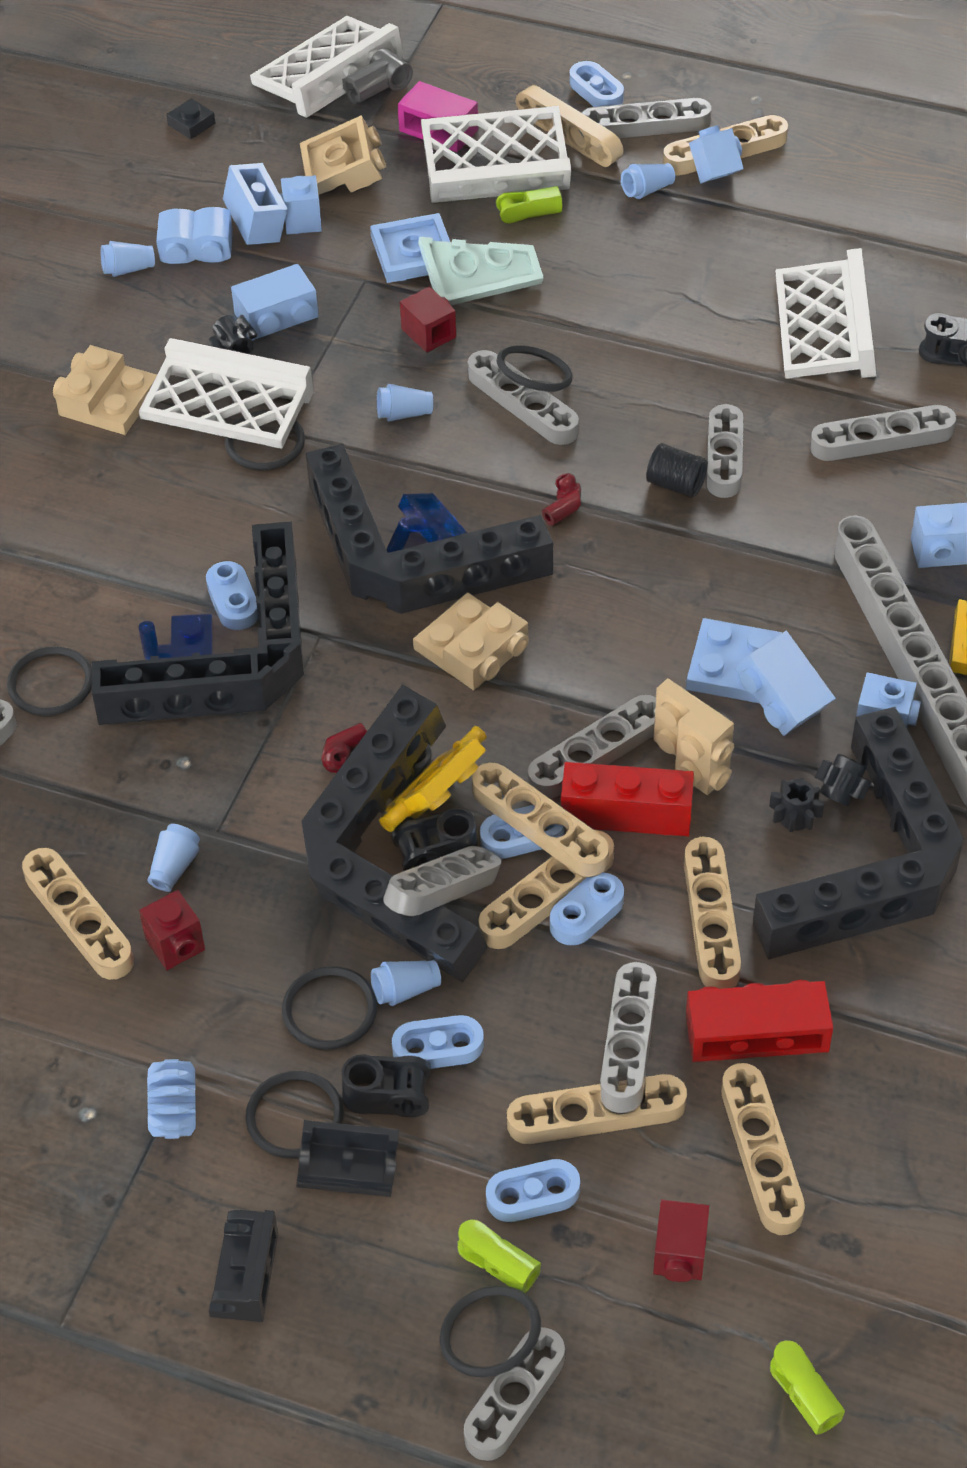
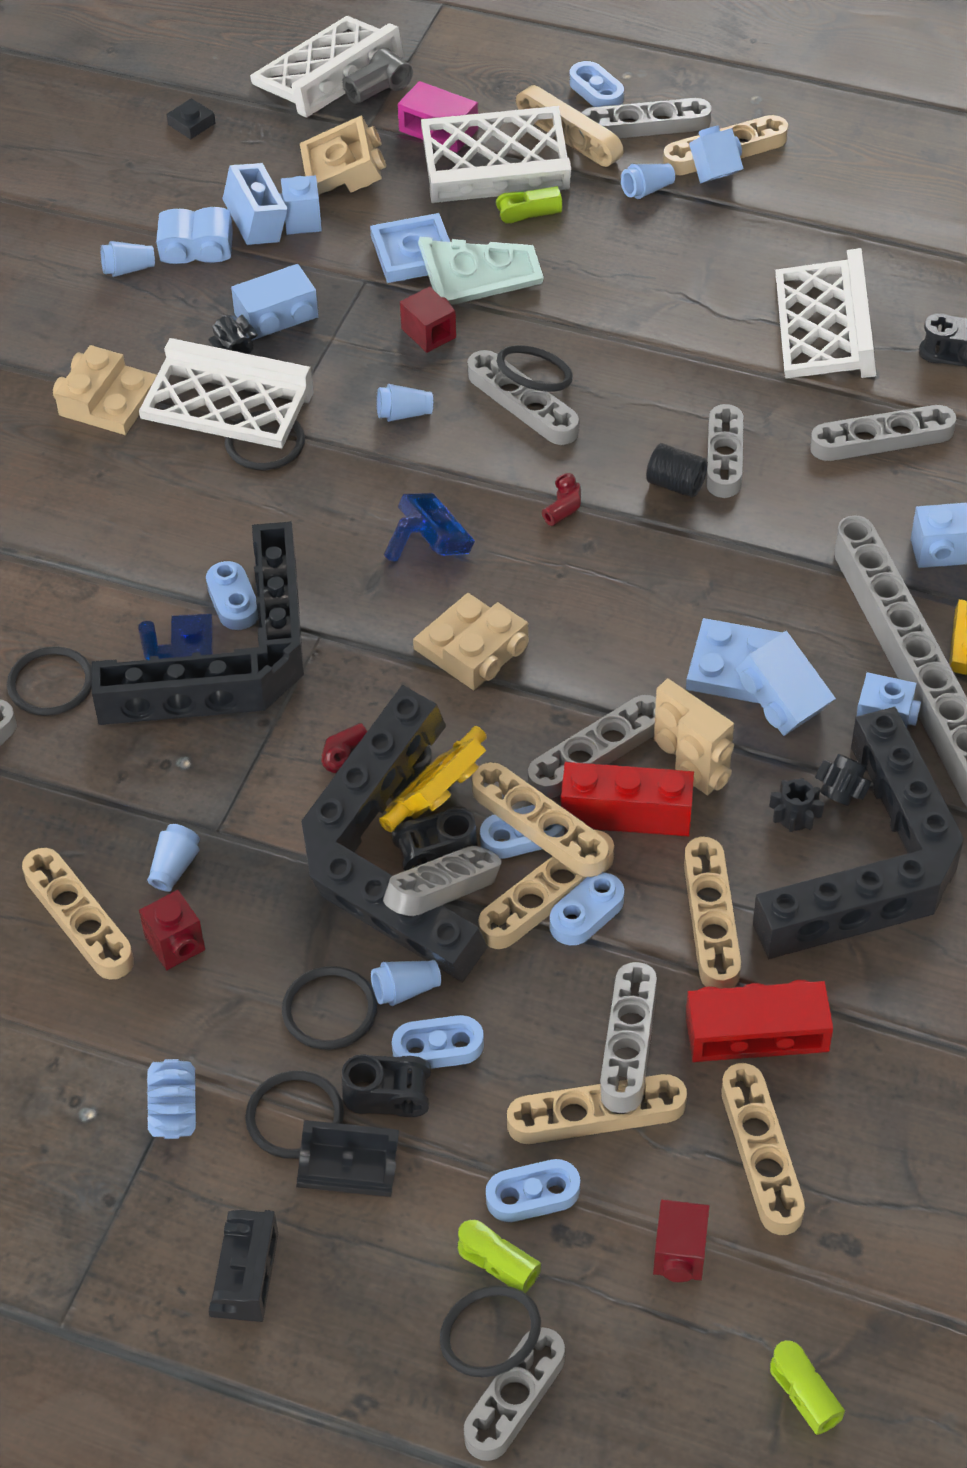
black brick [306,444,553,614] -> none

